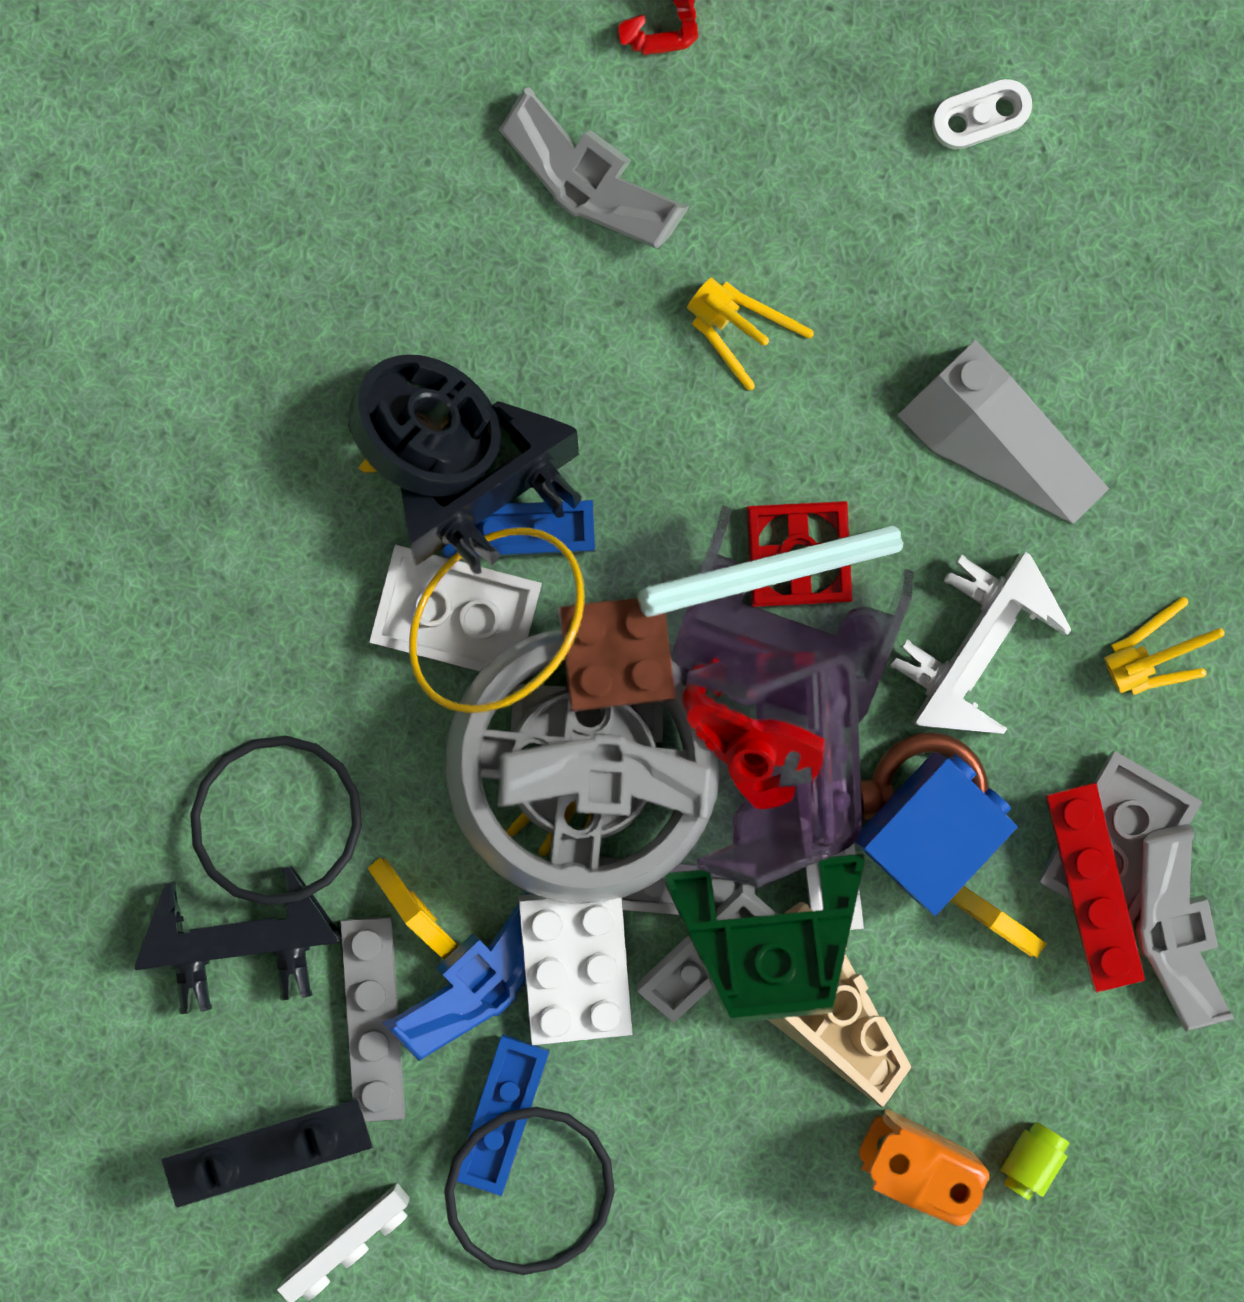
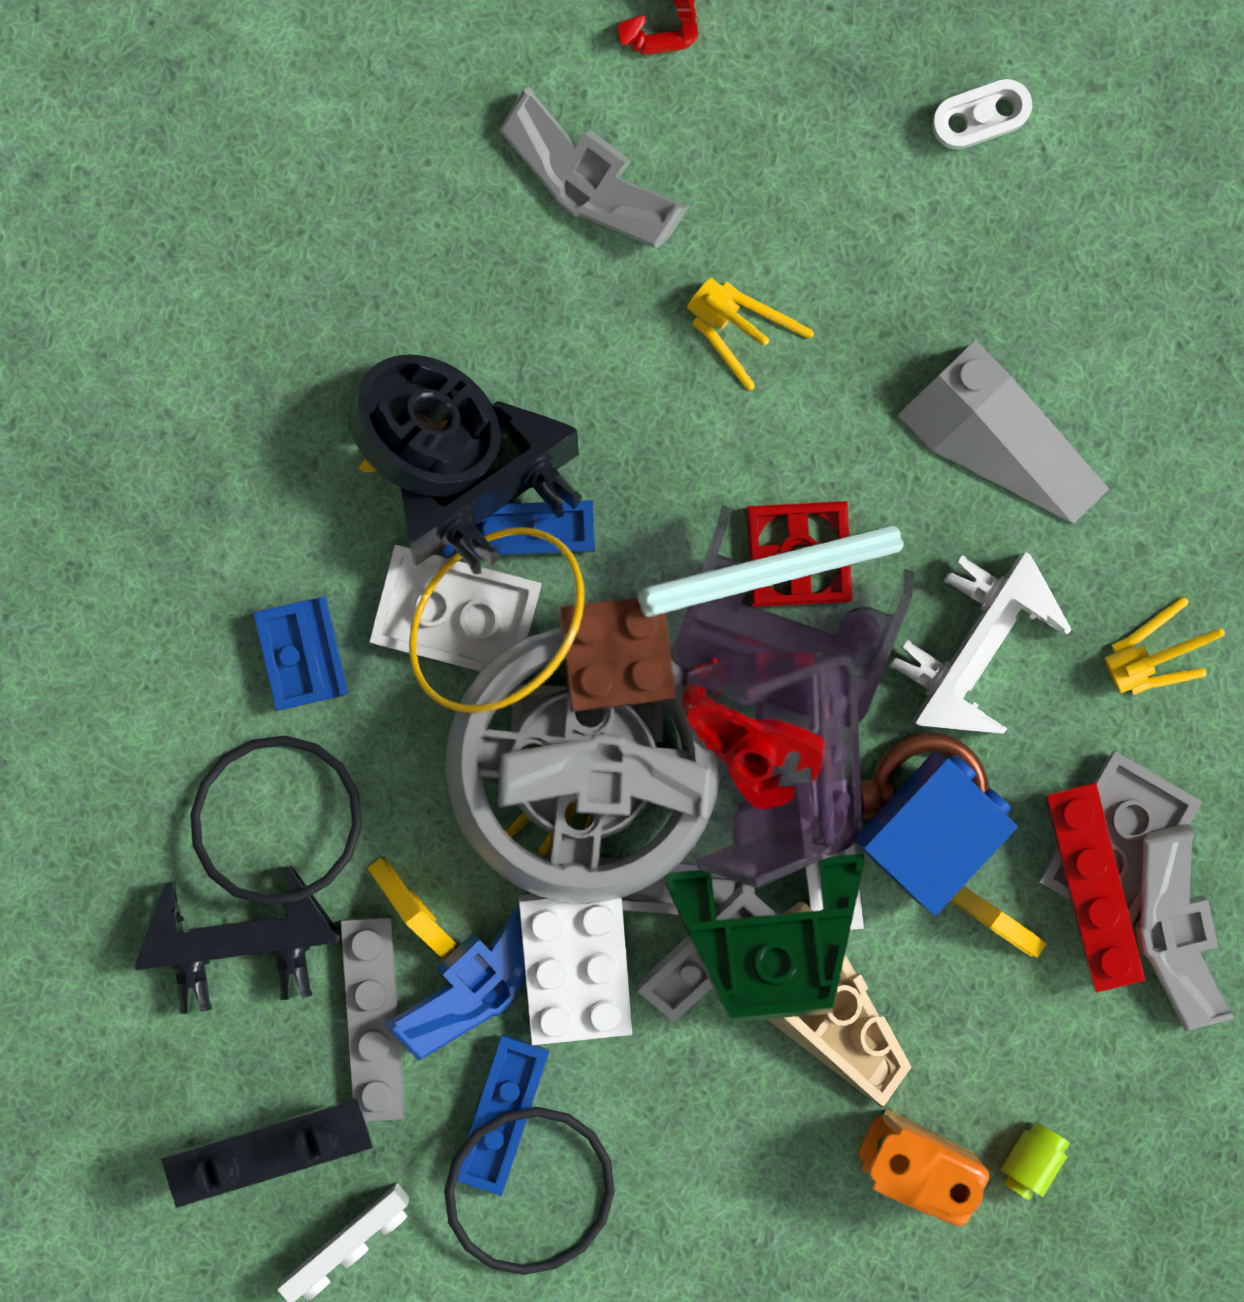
none -> blue plate [254,596,349,711]

